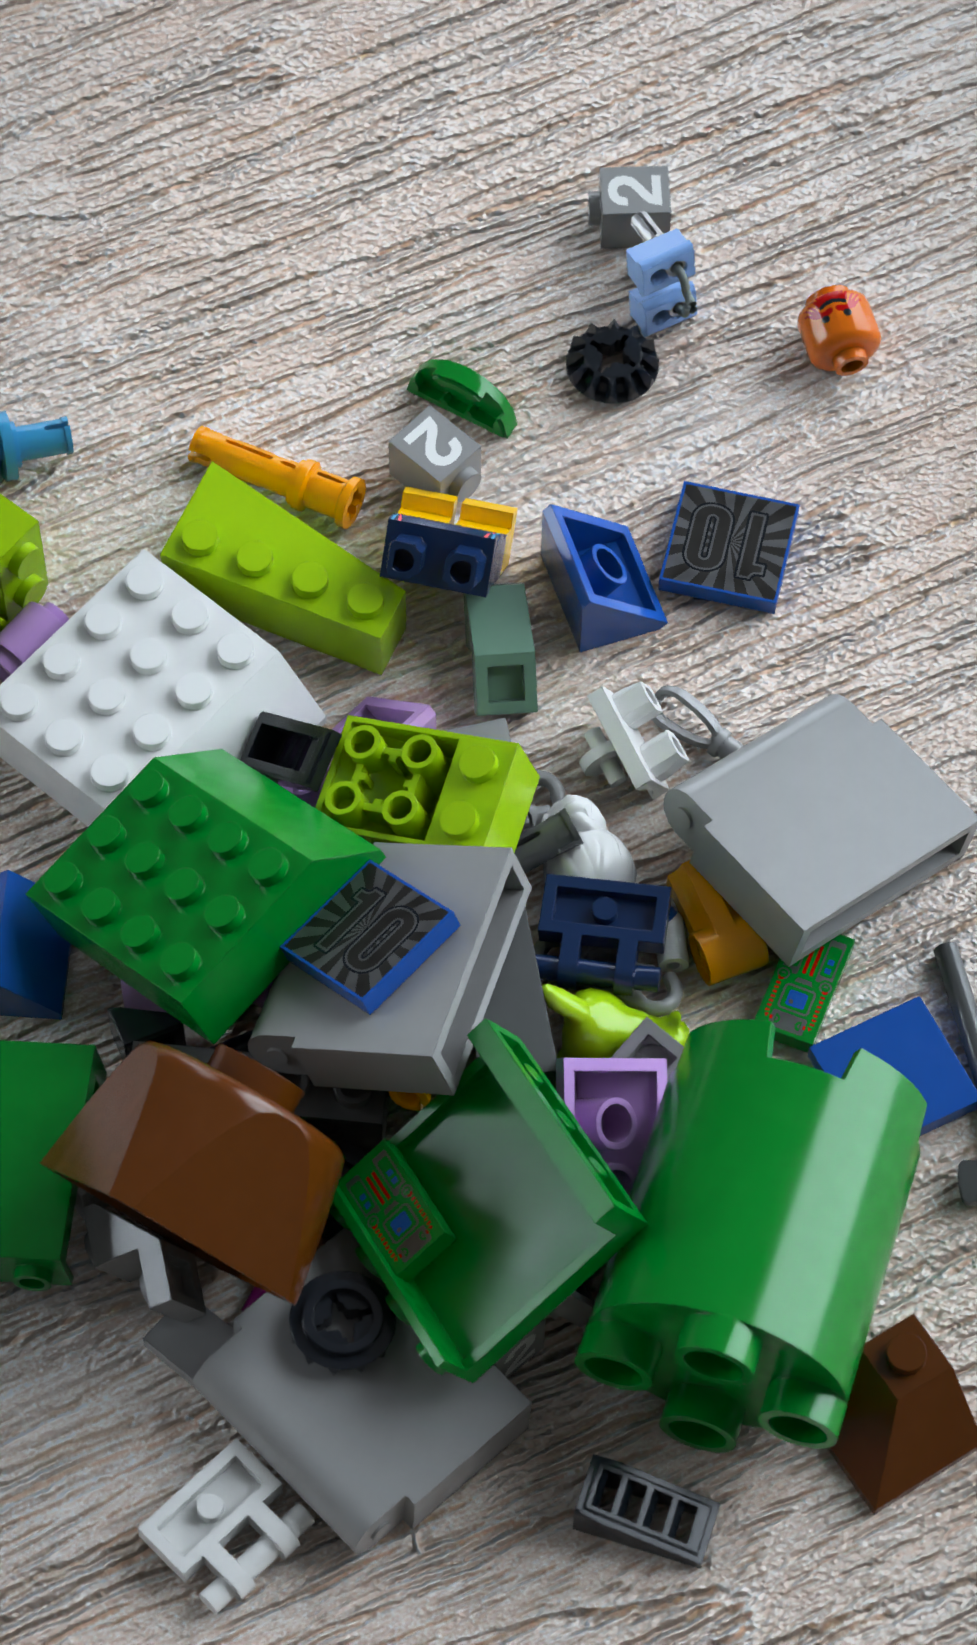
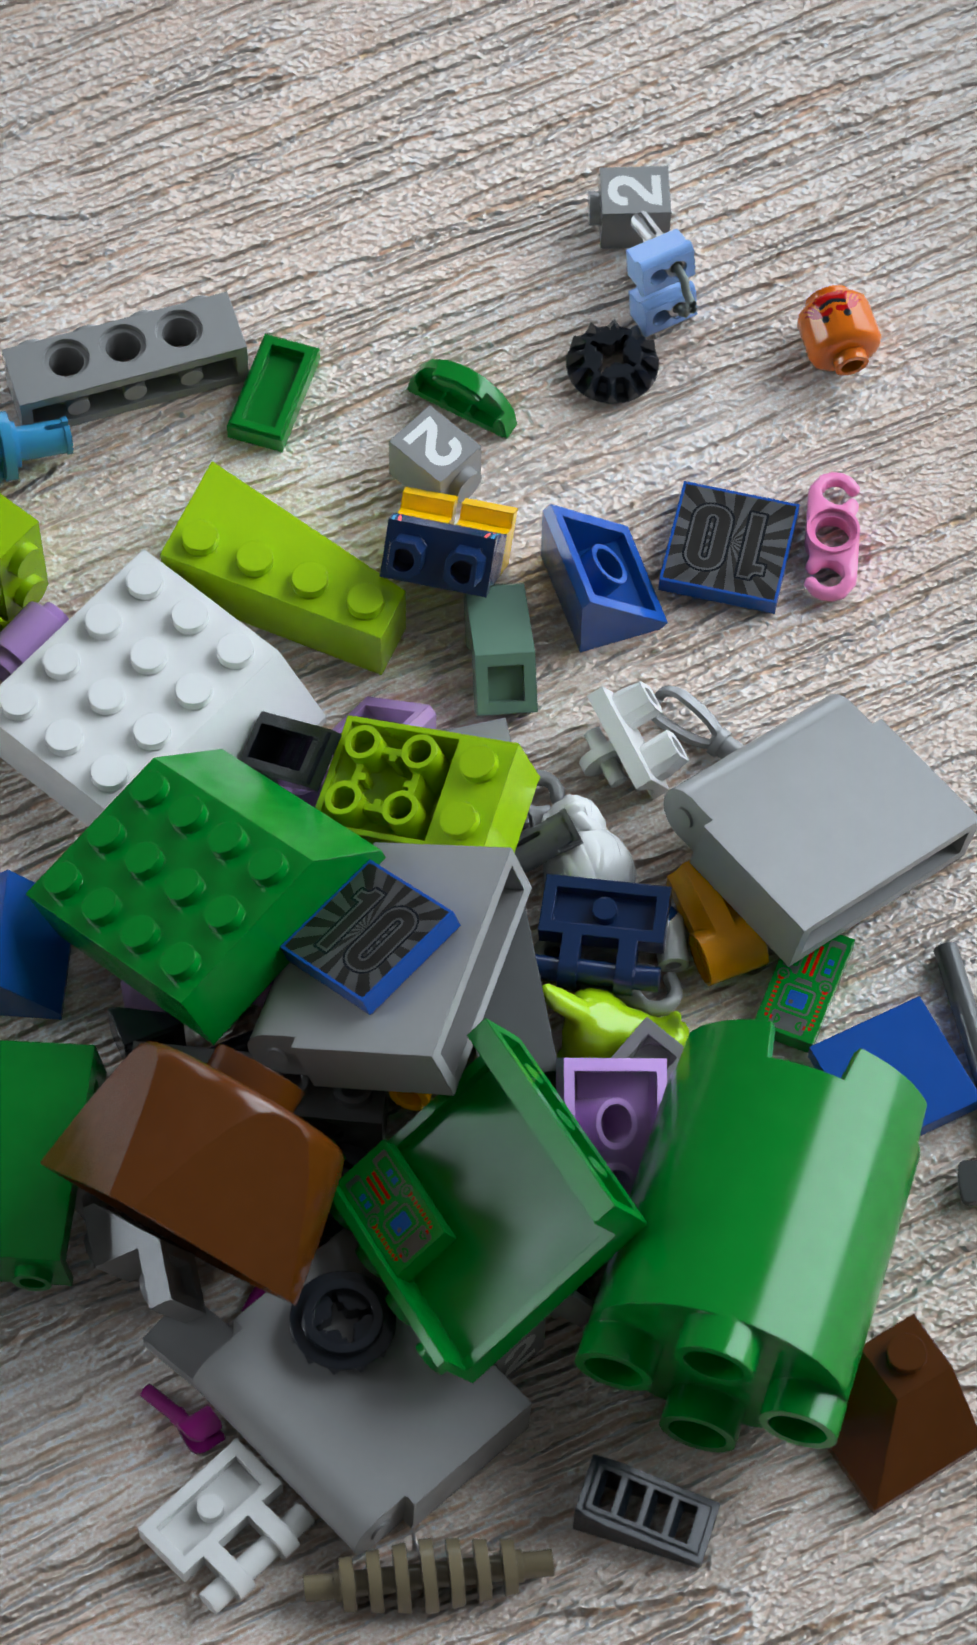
light orange pin [188,426,366,529] -> none
none -> light grey brick [2,292,249,427]
none -> magenta hand [140,1384,226,1454]
none -> green tile [227,334,320,452]
none -> dark tan piece [303,1538,554,1614]
none -> bright pink piece [804,472,860,602]

